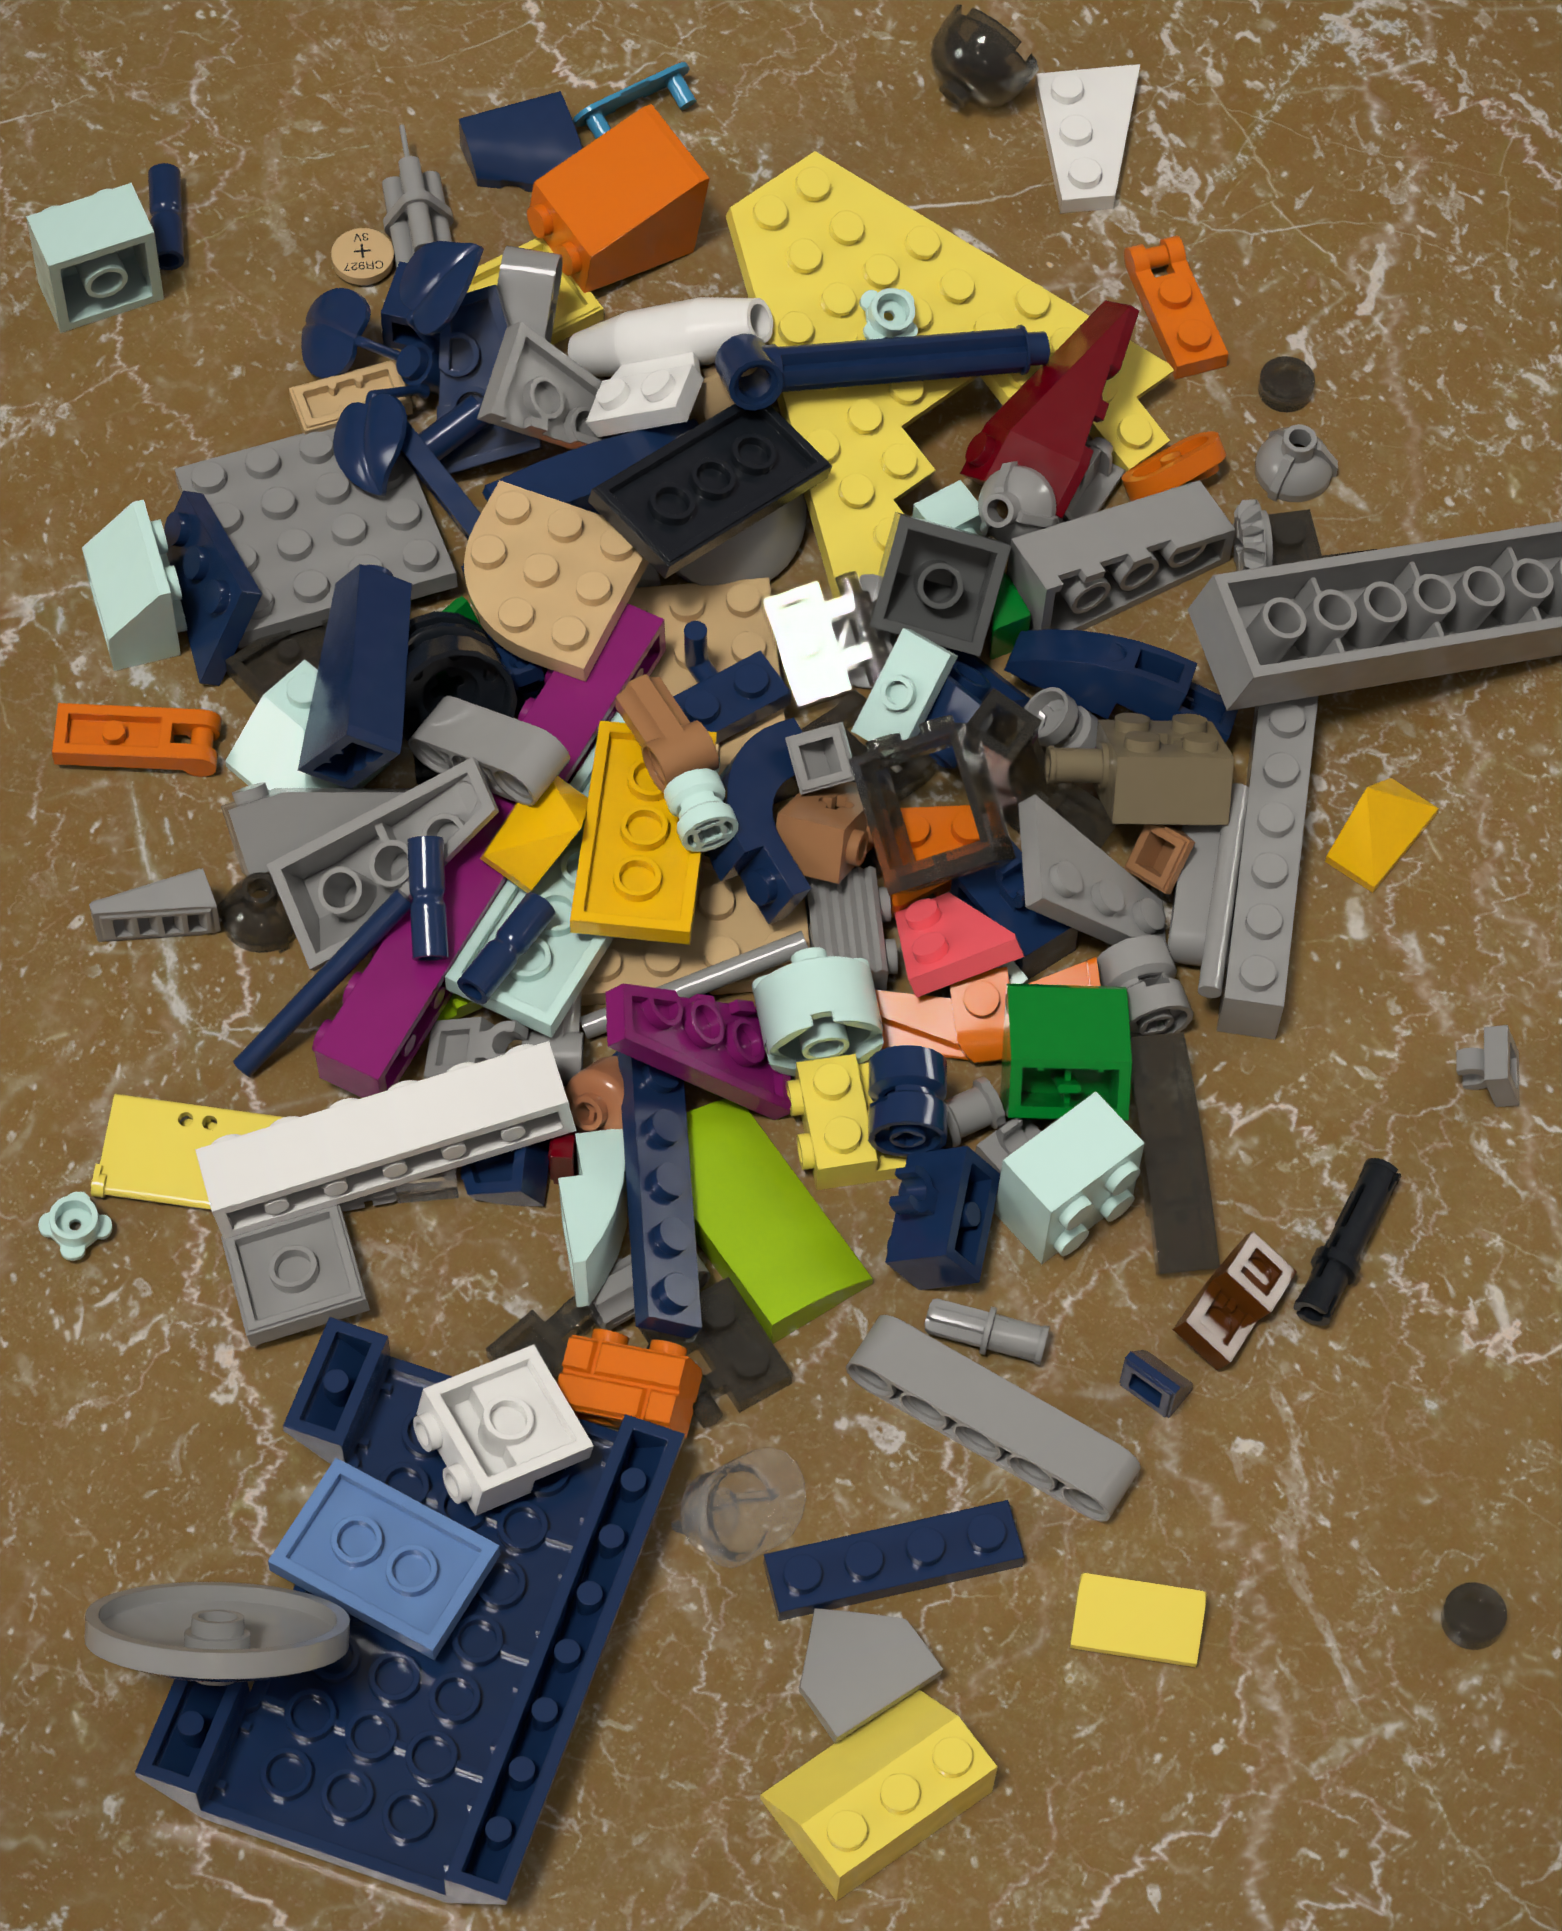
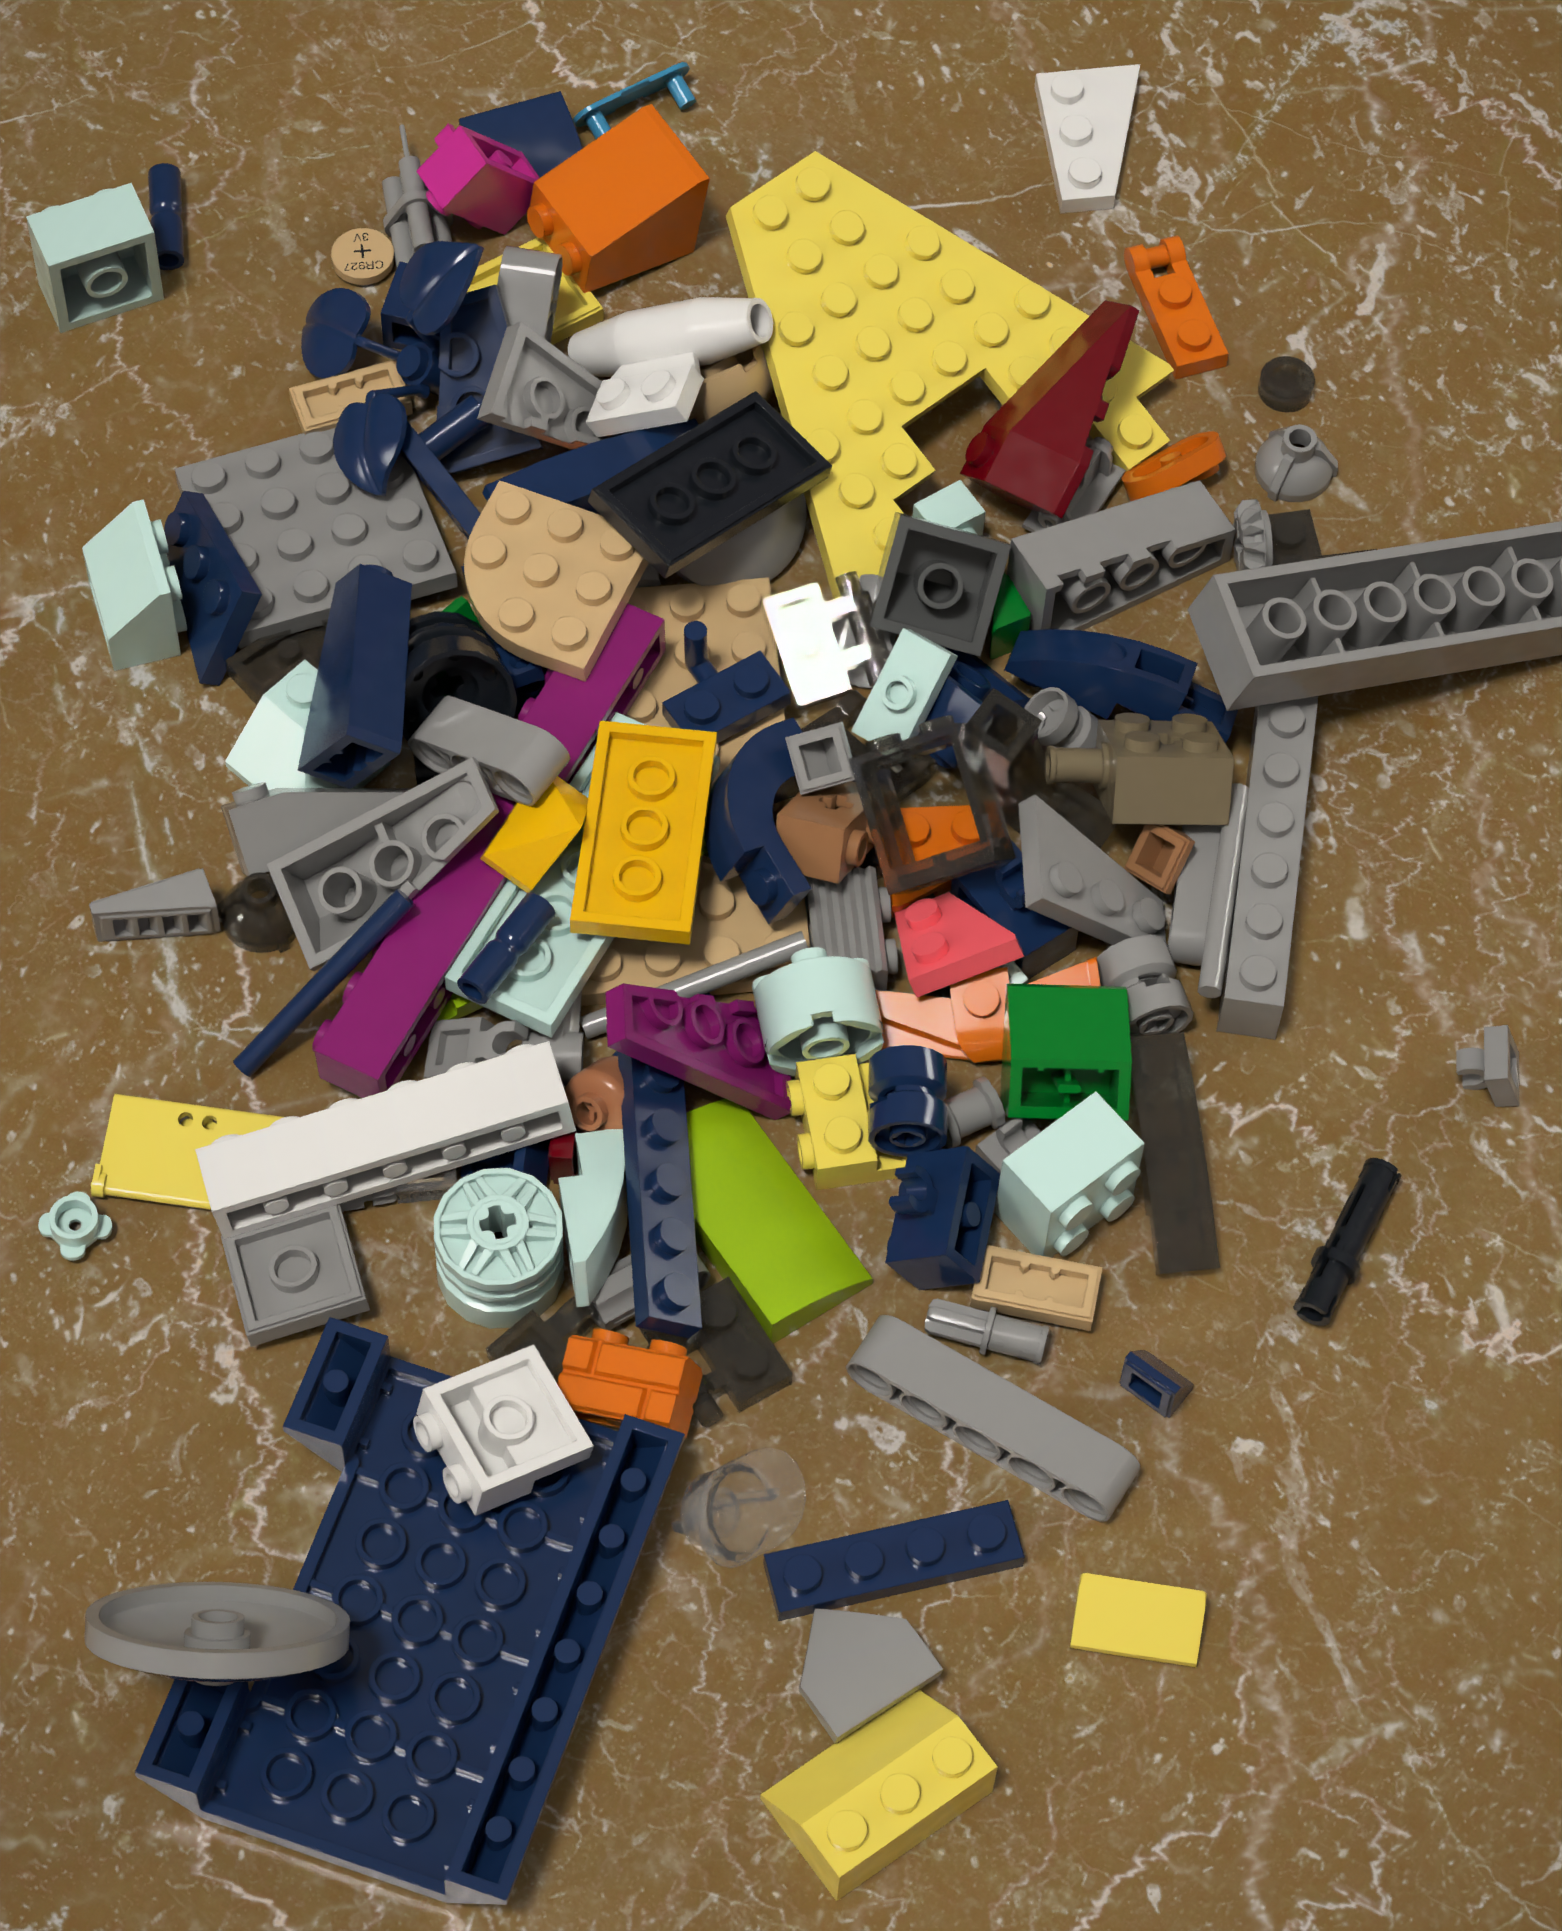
orange plate [52,703,222,777] -> none
medium blue plate [268,1458,501,1660] -> none
dark blue piece [407,836,449,961] -> none
medium nougat piece [615,674,719,793] -> none
light aqua wheel [664,768,738,852] -> none
dark blue piece [715,325,1050,411] -> none
light aqua plate [859,288,918,340] -> none
clear smoke cylinder [930,5,1039,108] -> none
light grey piece [978,461,1059,544] -> none
reddish brown slope [1172,1231,1297,1370] -> none
yellow slope [1325,778,1439,893] -> none
clear smoke tile [1441,1582,1507,1650] -> none
none -> dark pink brick [416,123,540,235]
none -> light aqua wheel [434,1168,564,1329]
none -> tan plate [970,1245,1103,1331]

